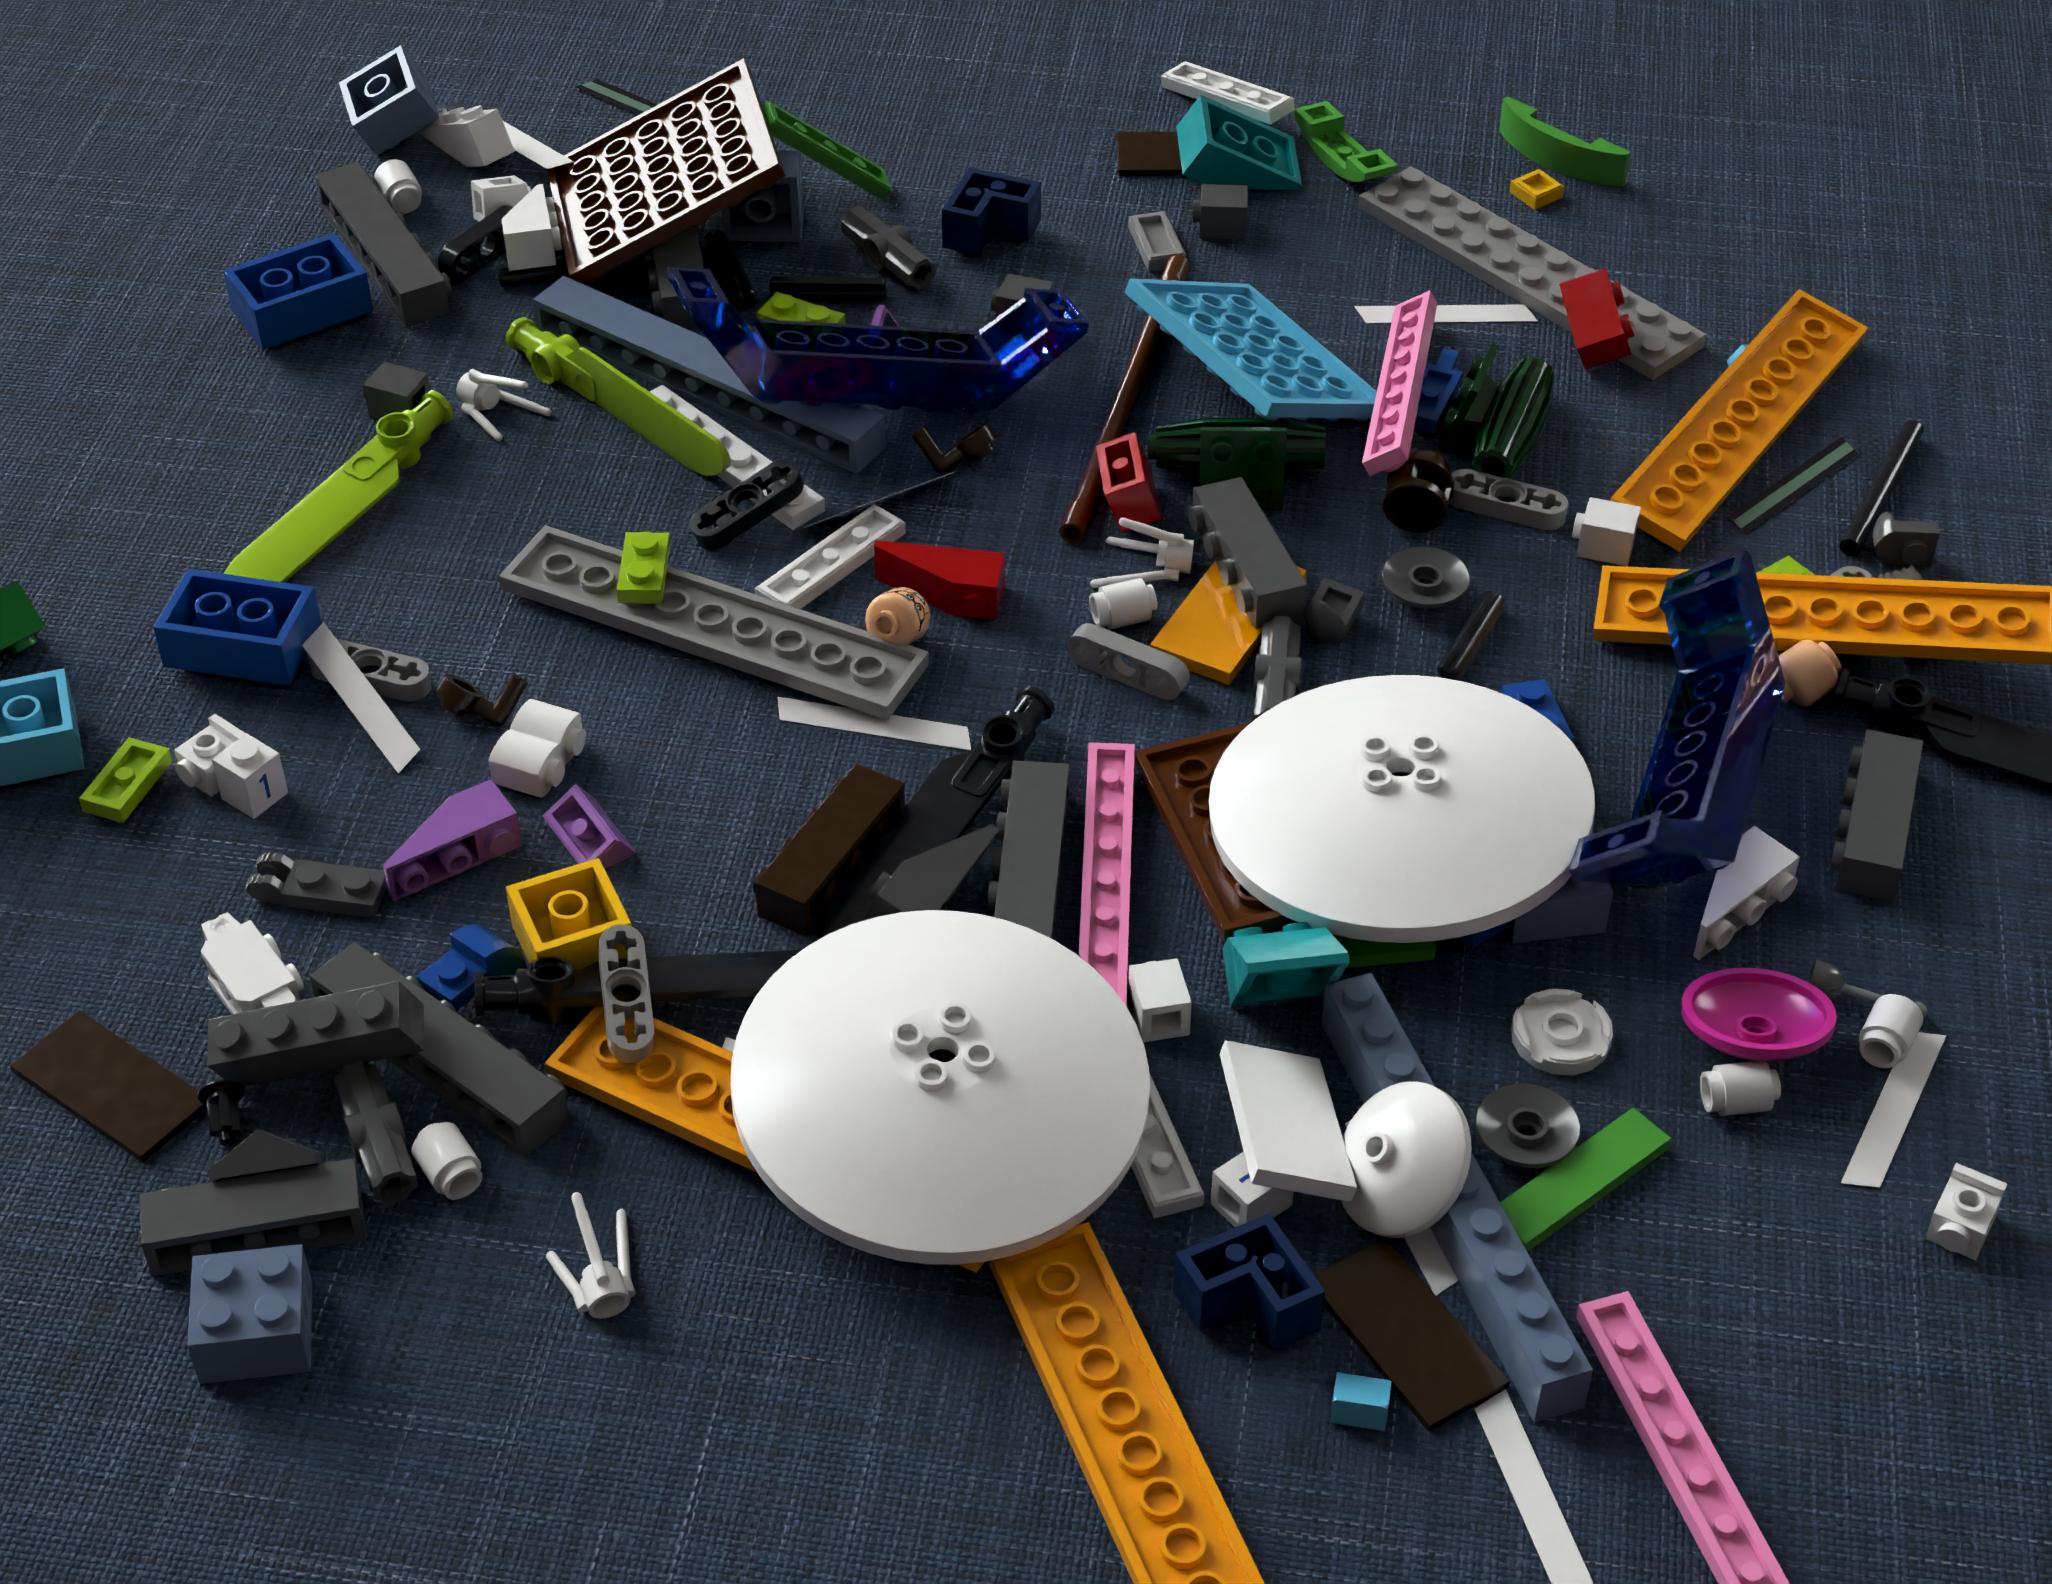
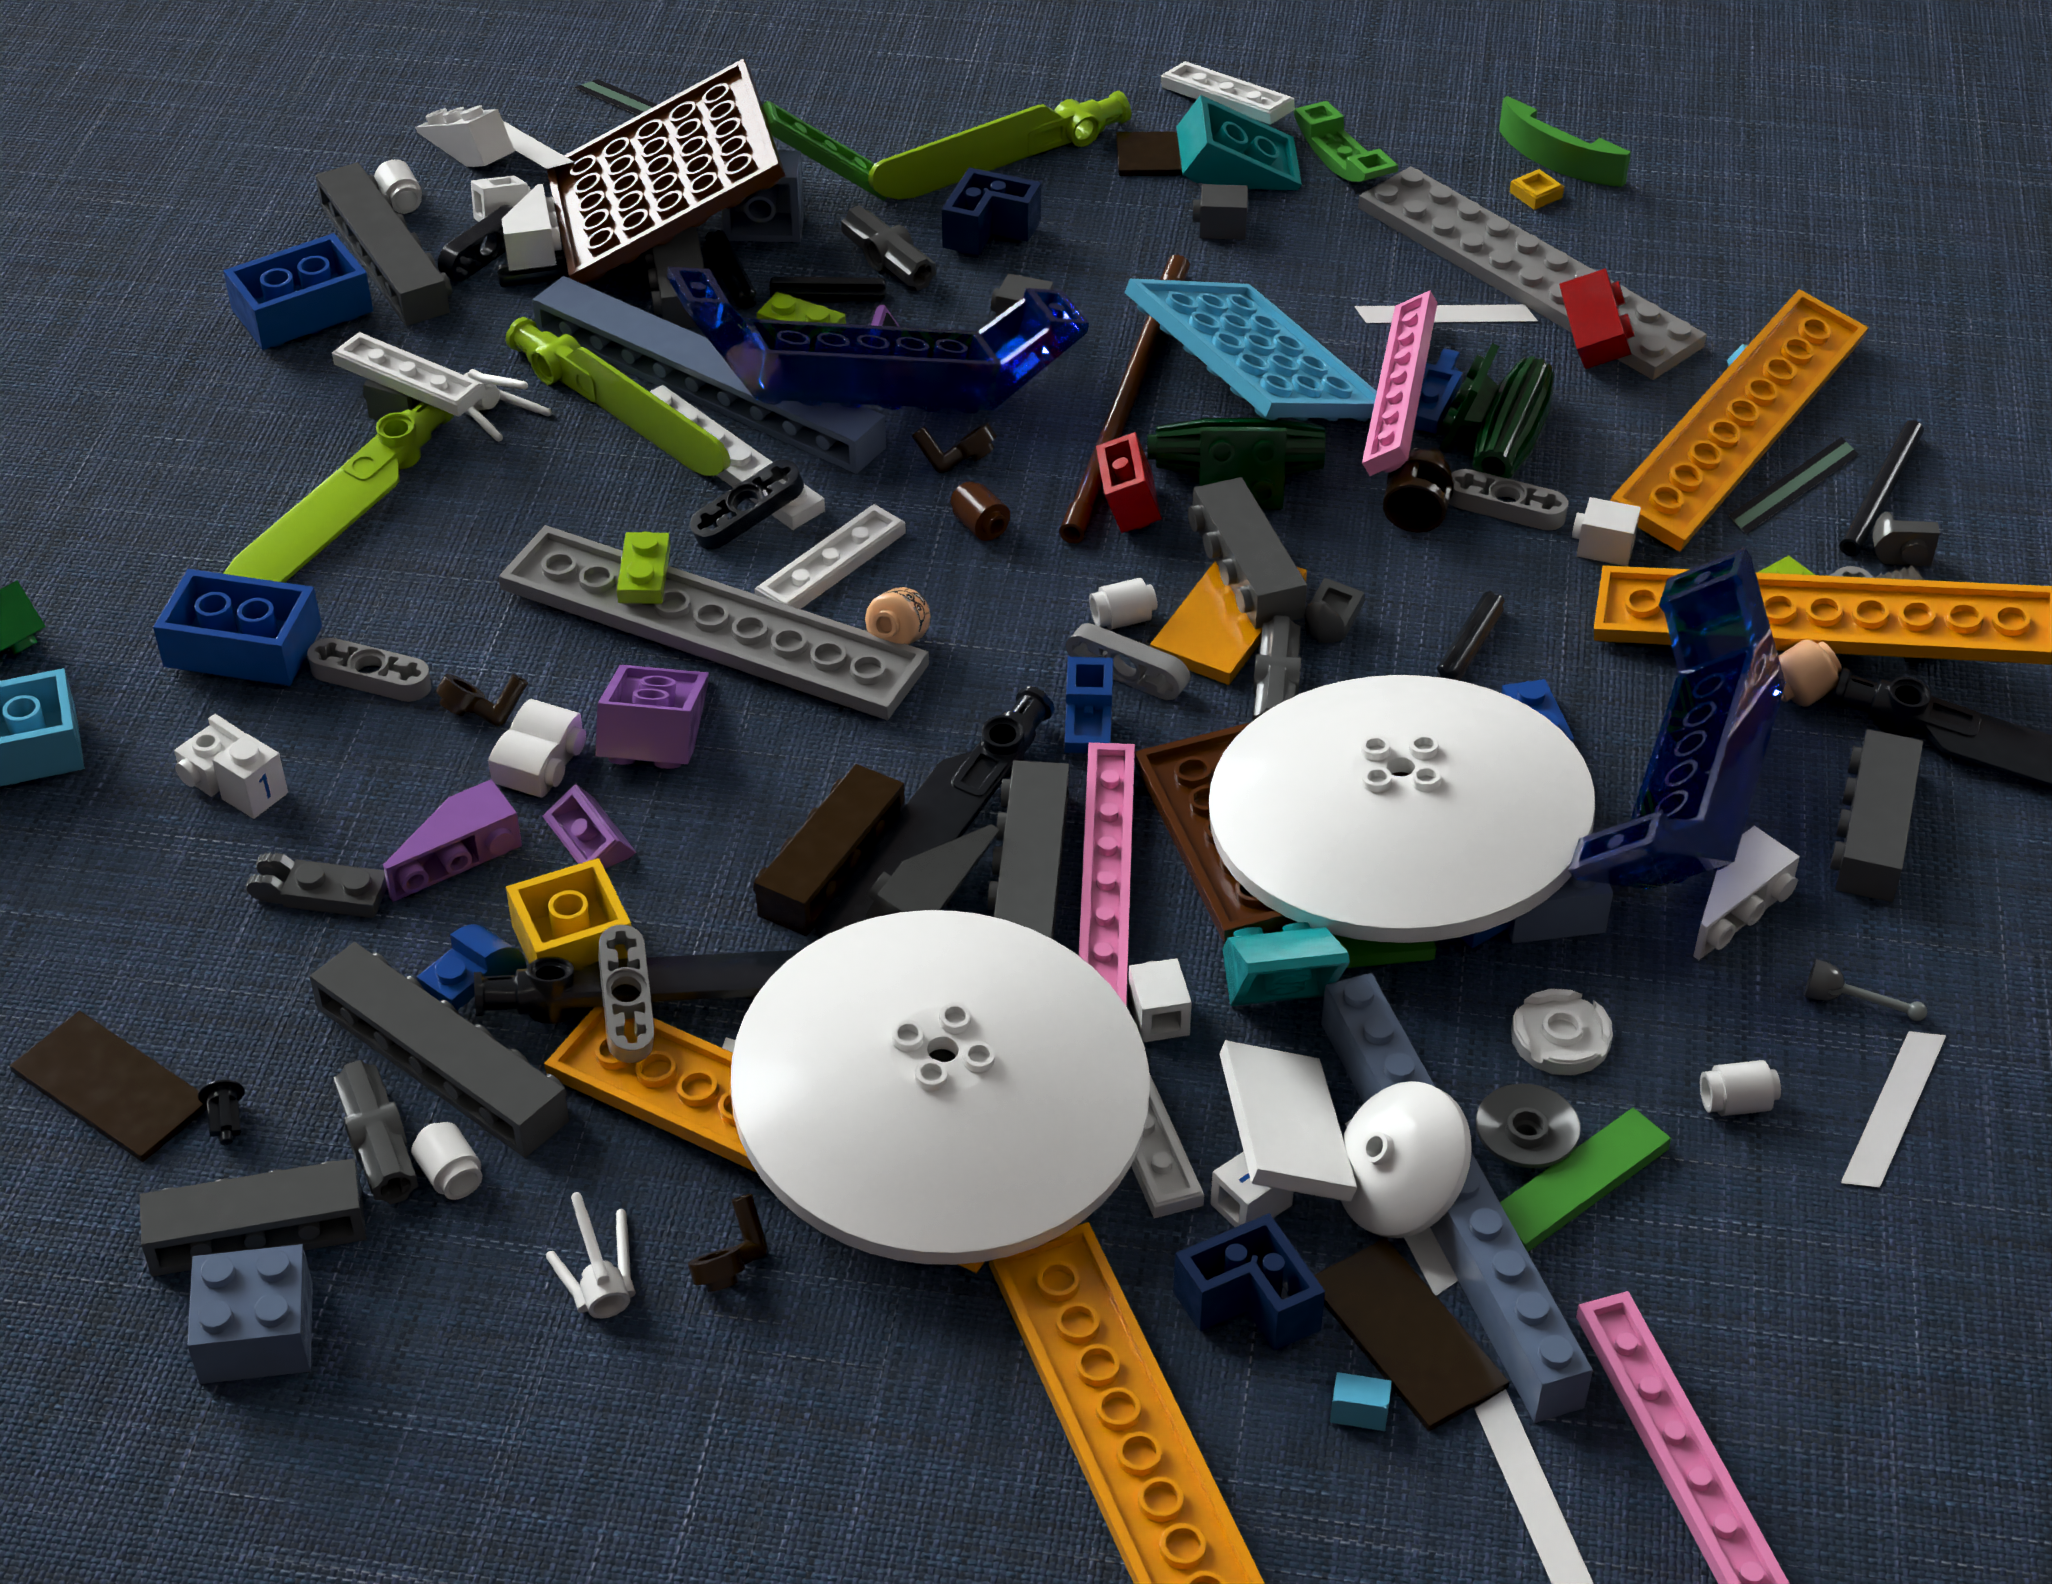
lime plate [79,737,172,823] -> none
white hinge [201,912,304,1014] -> none
dark grey brick [207,980,424,1087] -> none
dark grey slope [208,1130,326,1180] -> none
white sticker [302,622,420,774] -> none
sand blue brick [339,45,439,155] -> none
white sticker [777,697,971,751] -> none
white sticker [804,472,954,528] -> none
red slope [874,540,1005,620] -> none
white plant [1090,518,1194,588] -> none
light grey tile [1128,211,1186,272] -> none
dark grey dish [1382,547,1470,608] -> none
dark pink dish [1681,968,1837,1062] -> none
white brick [1859,994,1924,1068] -> none
white brick [1925,1163,2007,1260] -> none
none -> white tile [332,332,486,417]
none -> medium lavender slope [595,665,709,769]
none -> dark brown plate [688,1194,768,1292]
none -> lime piece [868,90,1131,199]
none -> reddish brown brick [950,481,1010,541]
none -> blue brick [1064,656,1113,753]

